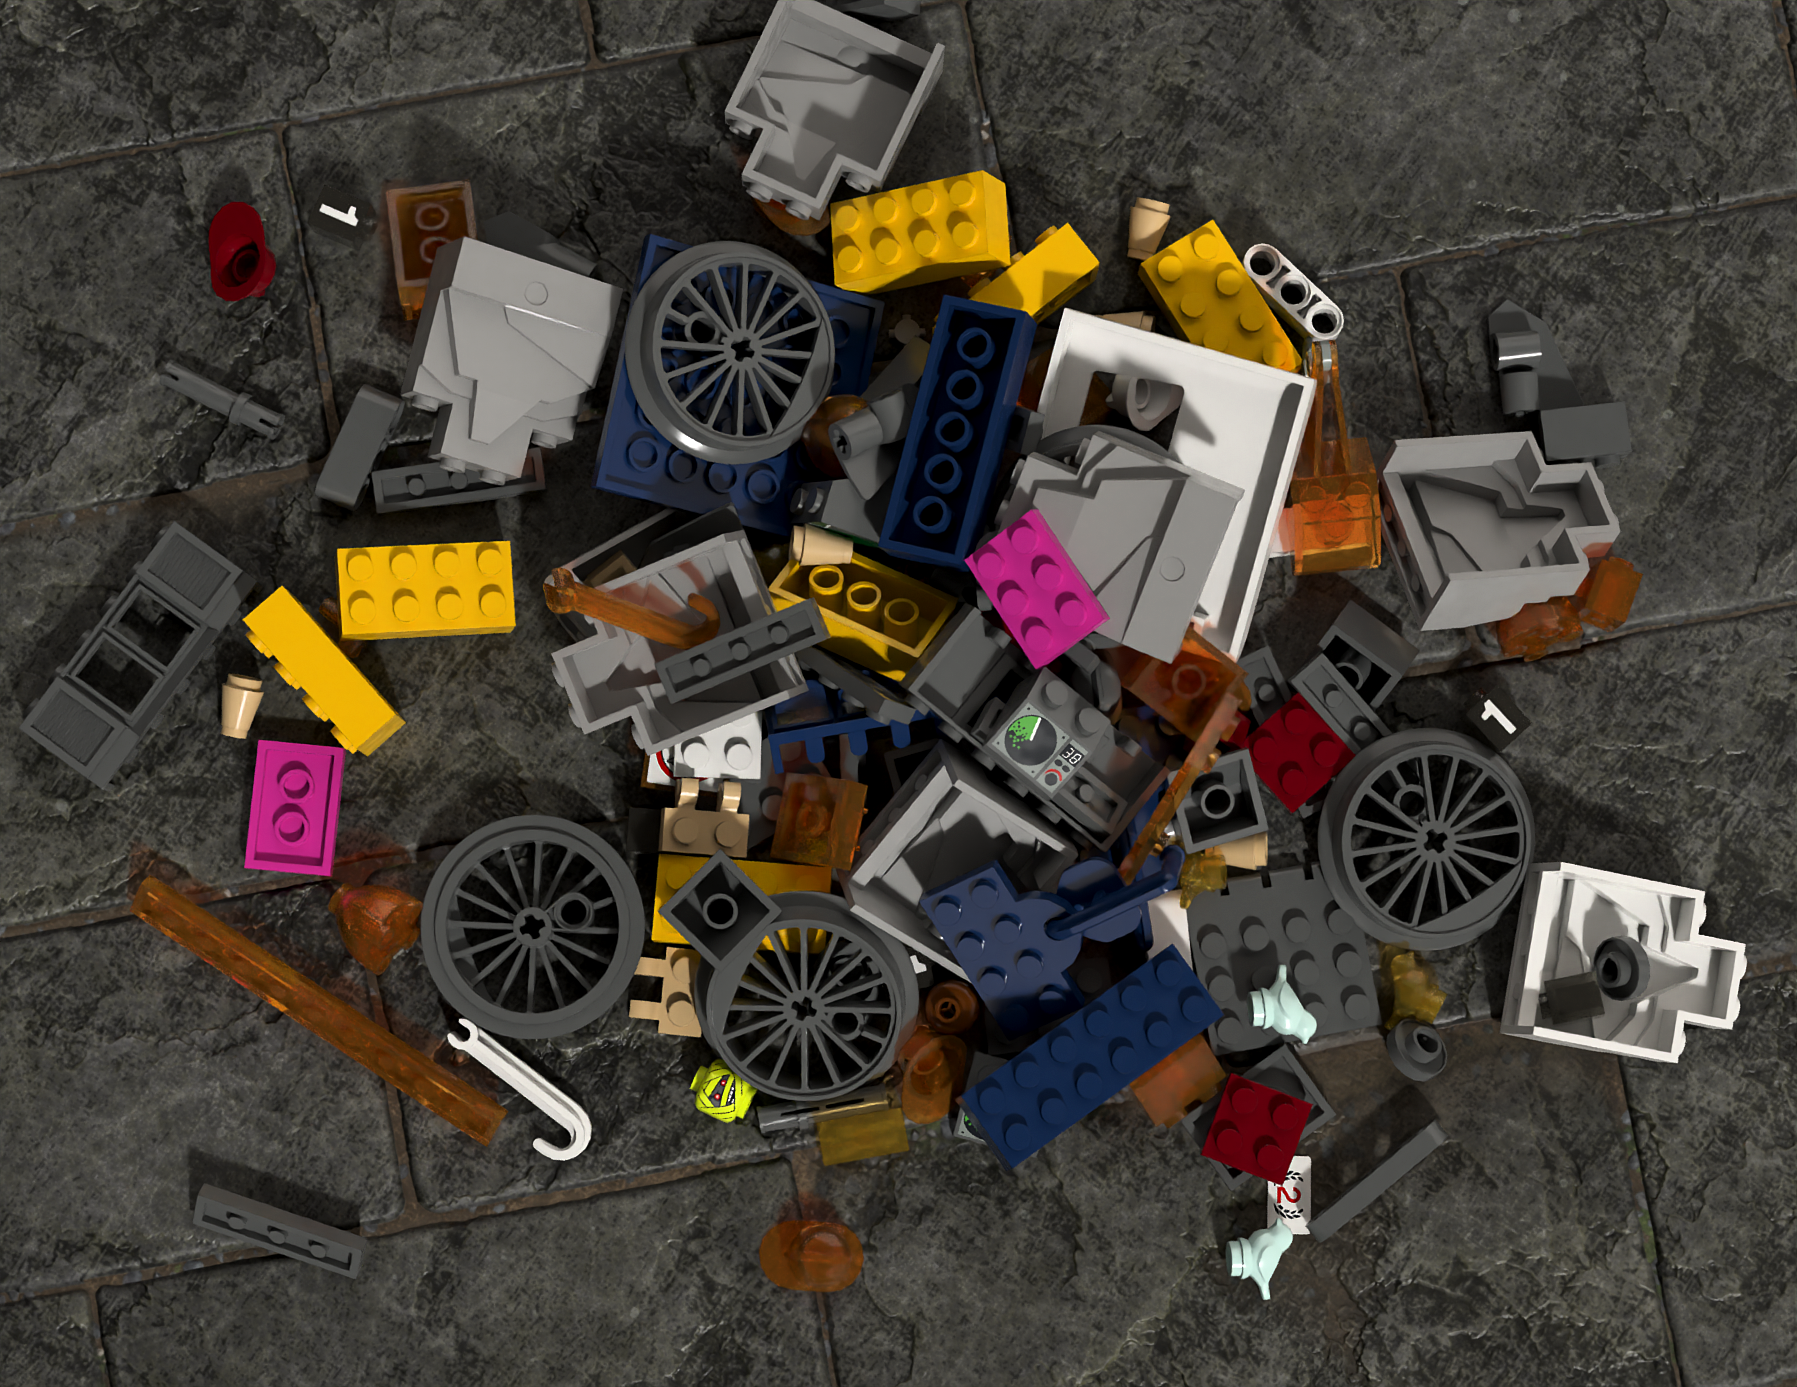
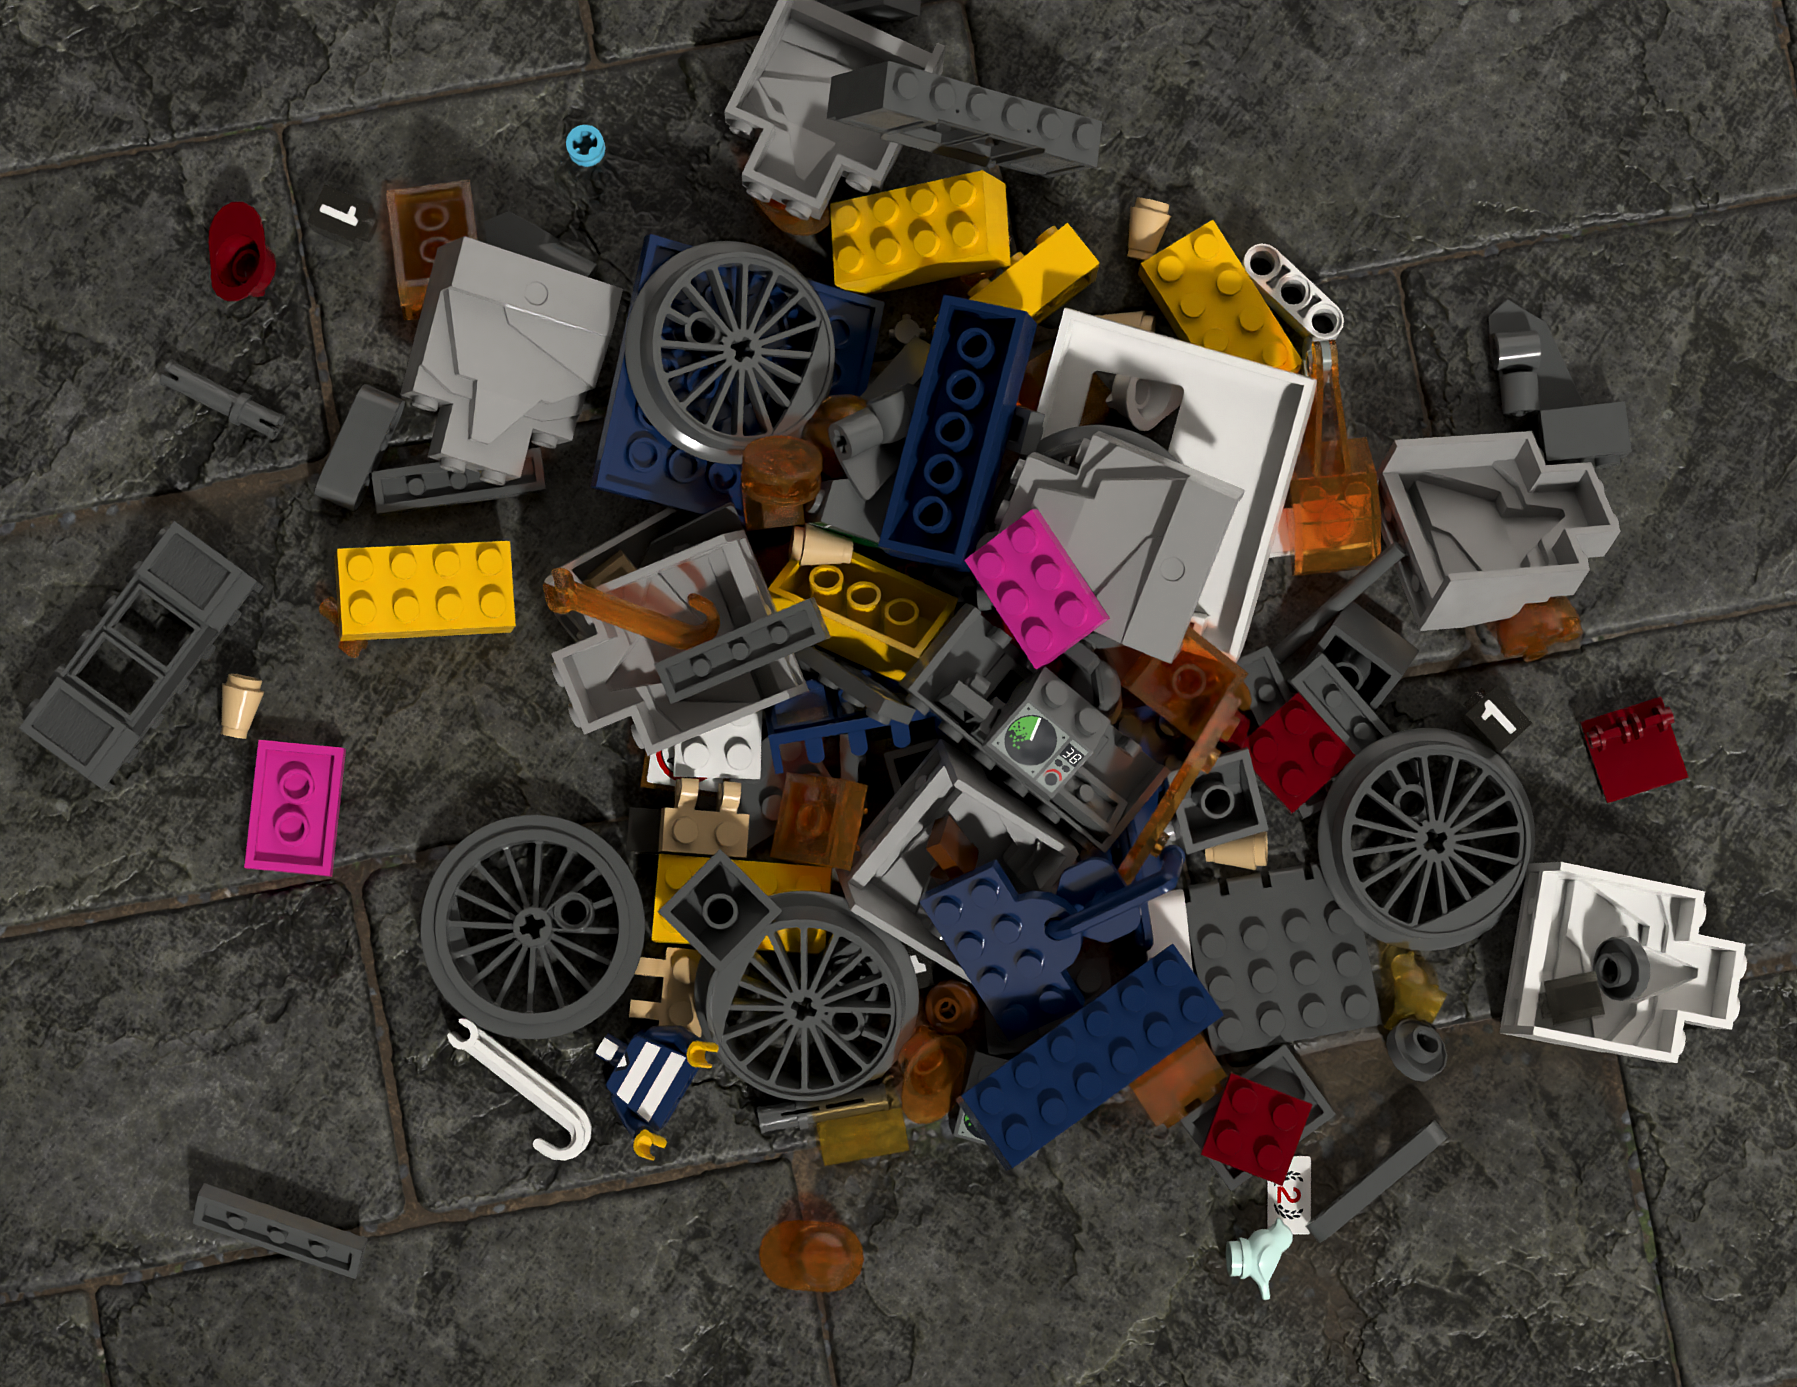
clear orange plate [130,874,509,1147] -> none
yellow brick [243,586,406,756] -> none
clear orange piece [328,883,423,975] -> none
neon yellow head [690,1059,757,1123] -> none
clear yellow animal [1175,844,1227,909] -> none
light aqua animal [1247,965,1317,1044] -> none
clear orange brick [1571,557,1643,633] -> none
none -> medium azure bush [566,125,606,167]
none -> torso [595,1025,719,1161]
none -> clear orange head [740,435,823,507]
none -> clear orange brick [742,481,805,531]
none -> dark grey window [826,61,1102,178]
none -> reddish brown tile [926,815,979,885]
none -> dark grey tile [934,673,994,729]
none -> dark grey bar [1271,541,1406,664]
none -> dark red hinge [1579,696,1689,803]

